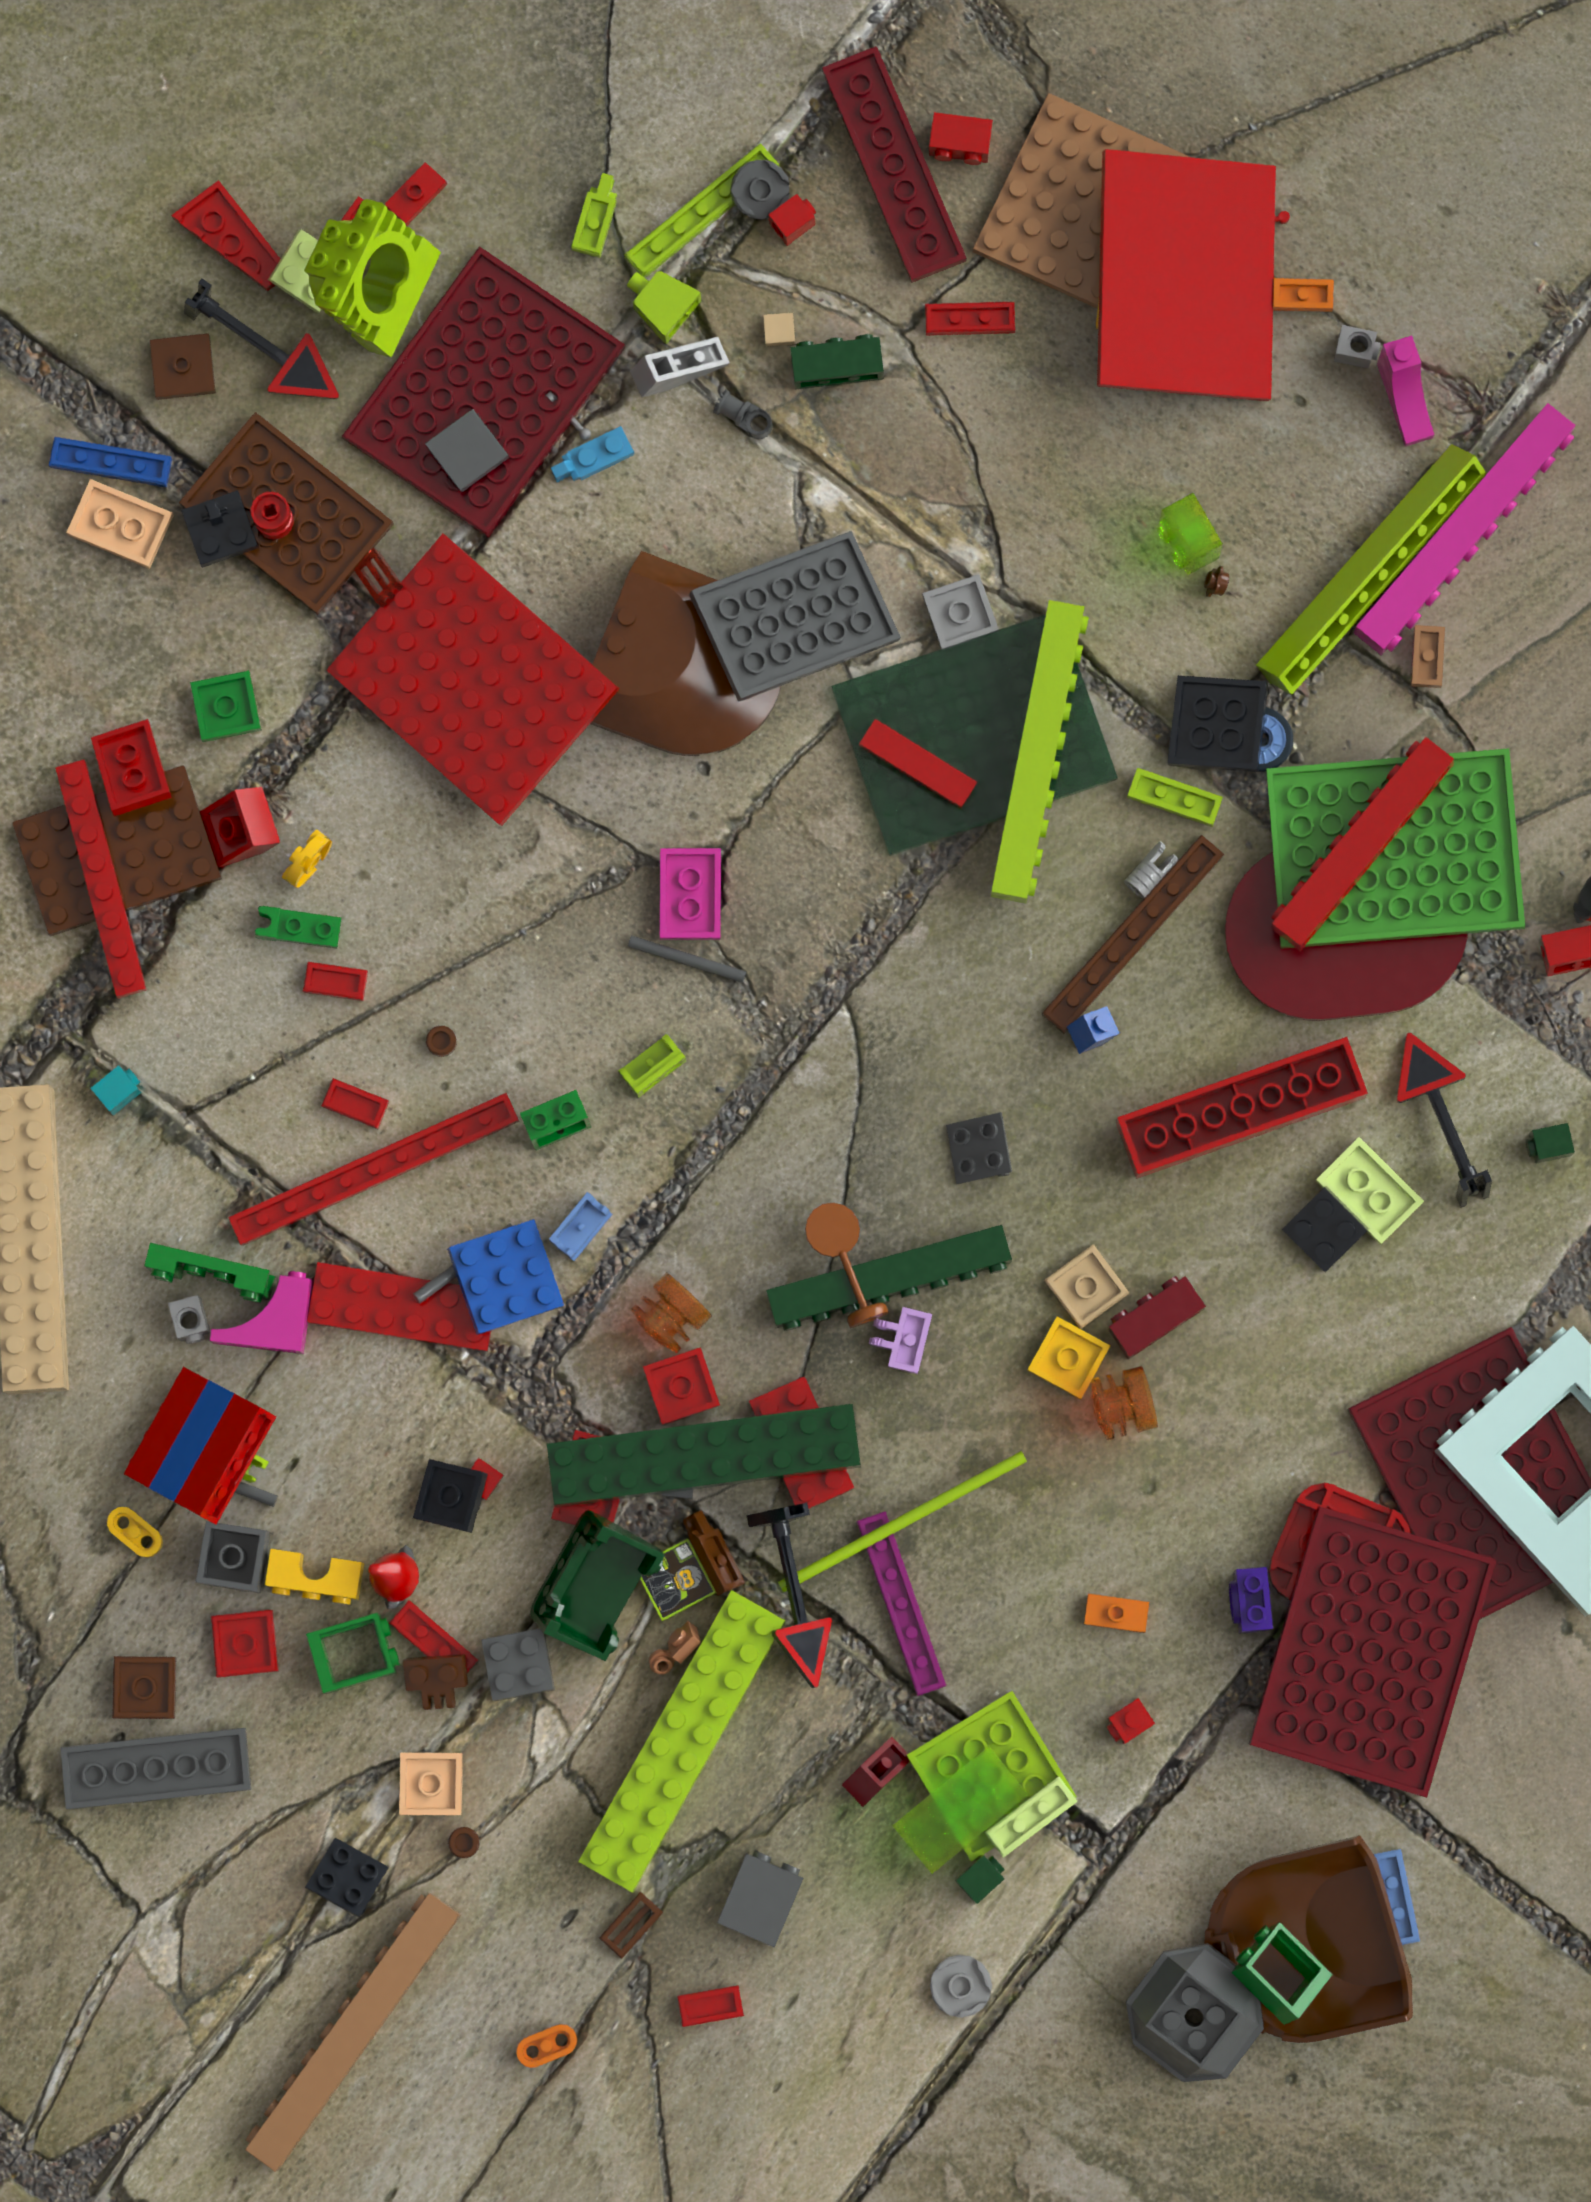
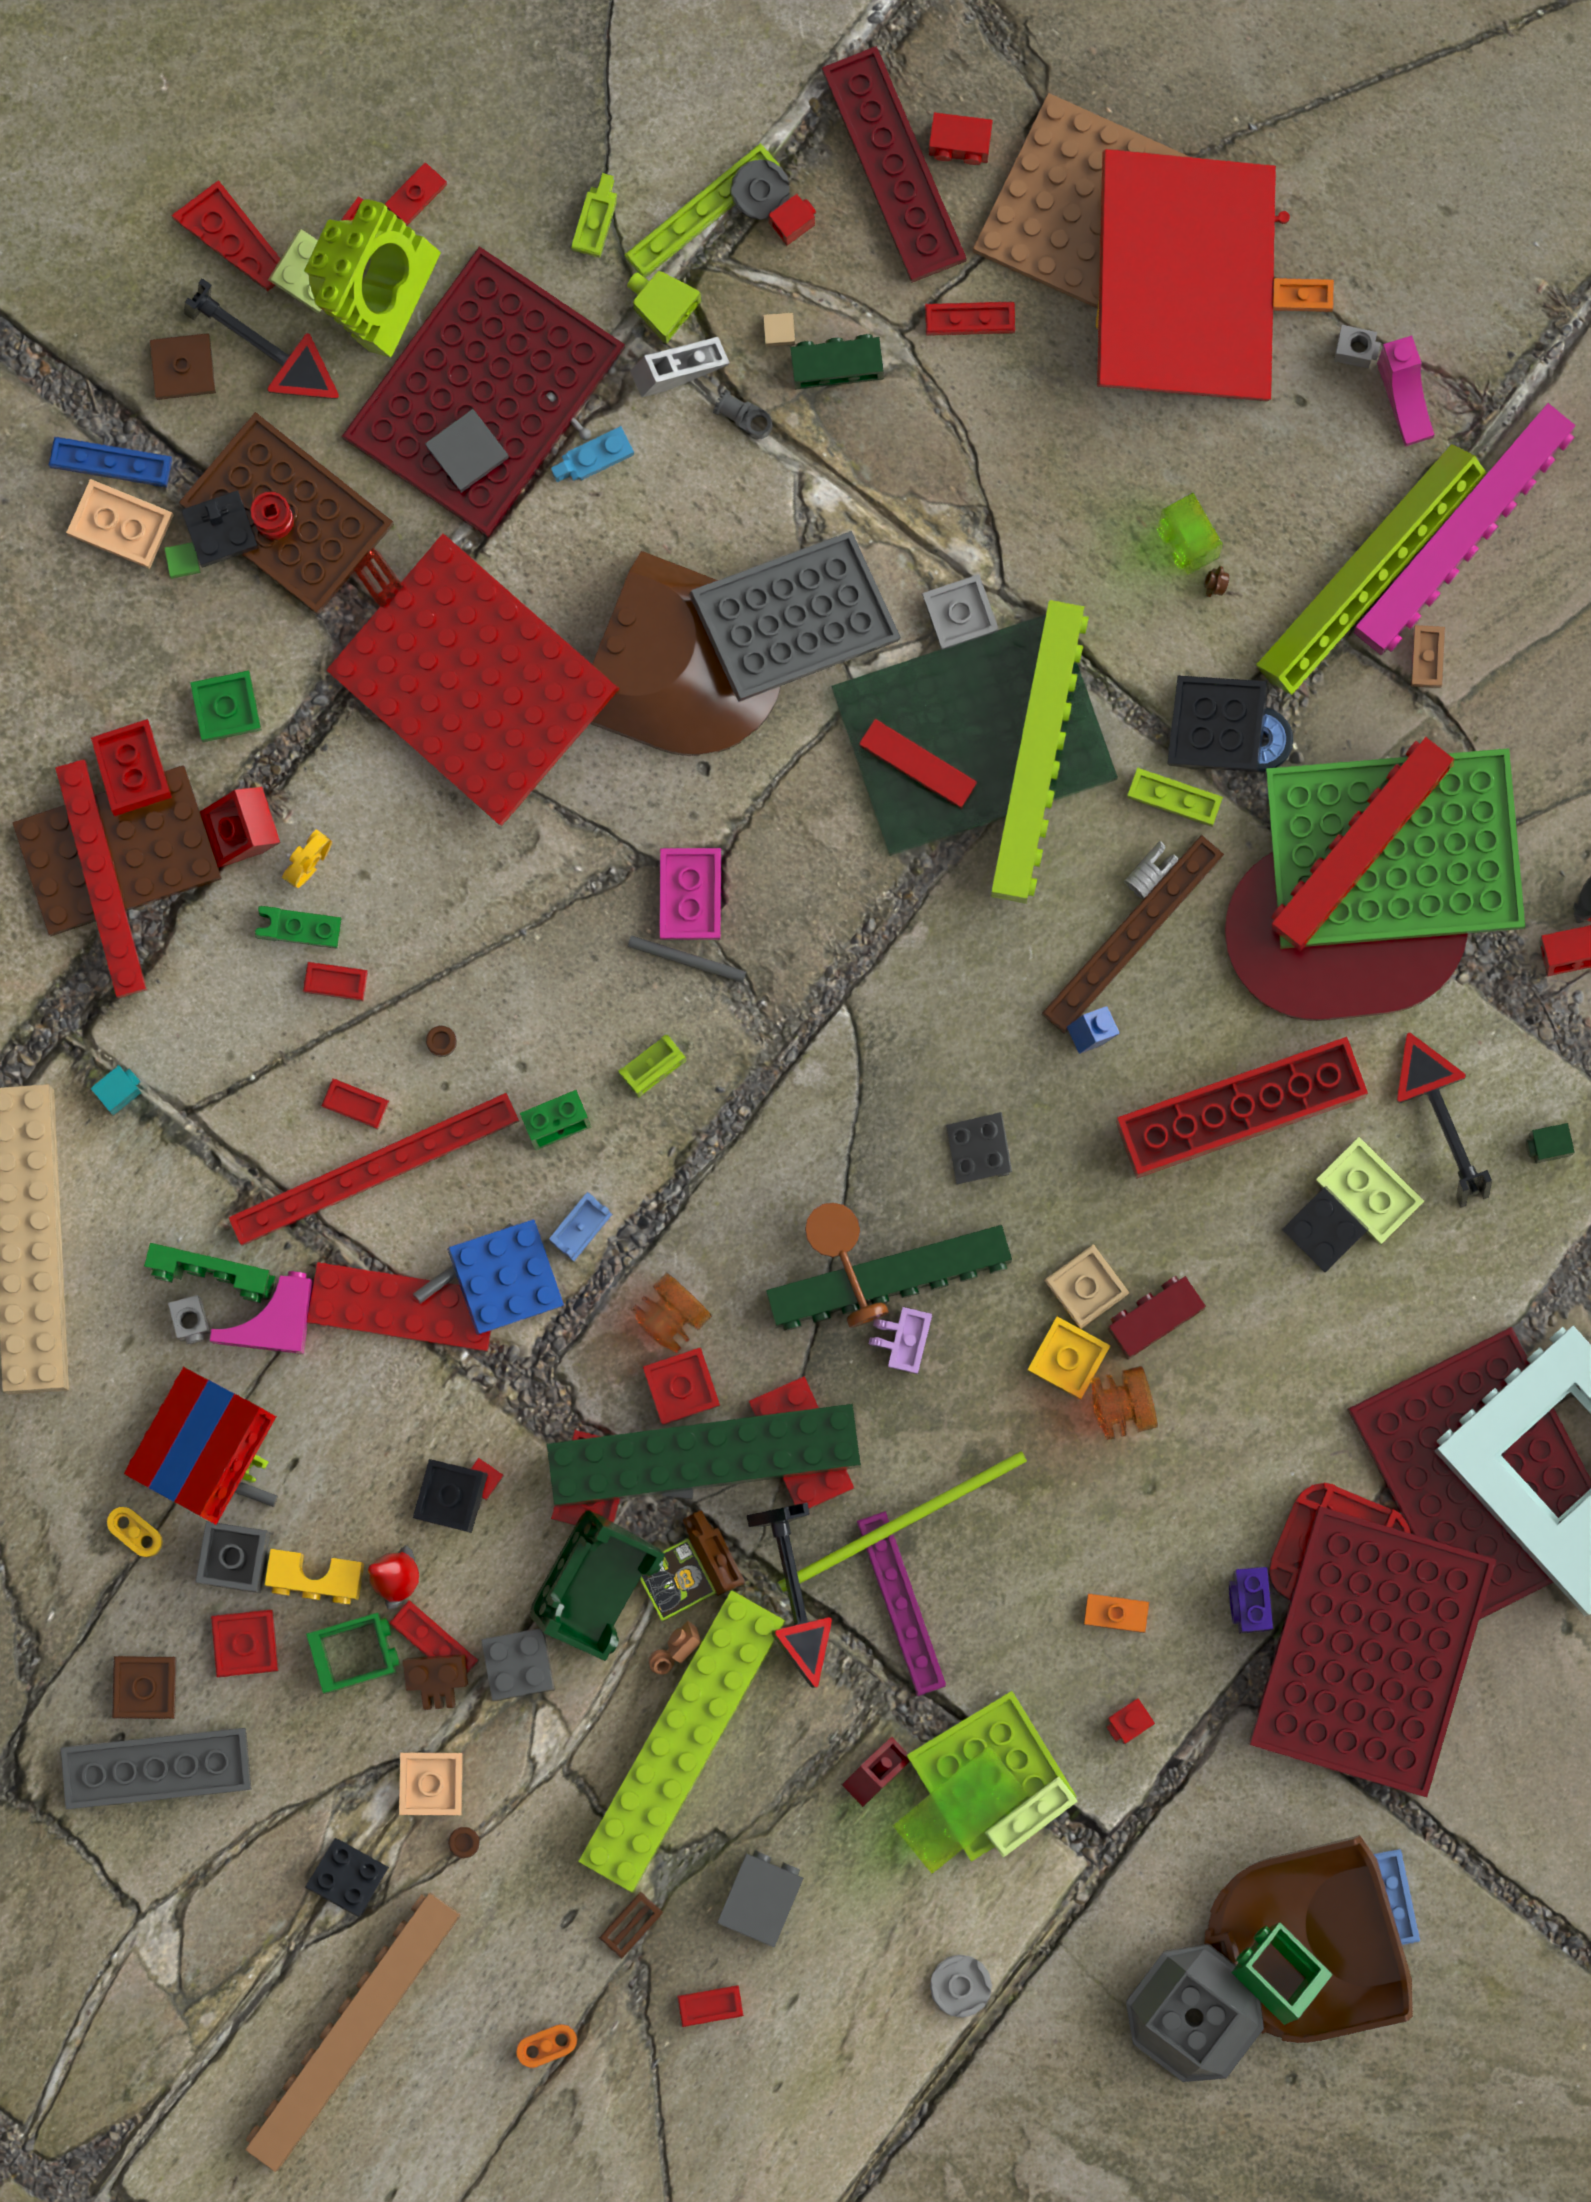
dark green brick [955,1855,1005,1904] -> none
none -> bright green tile [165,542,201,579]

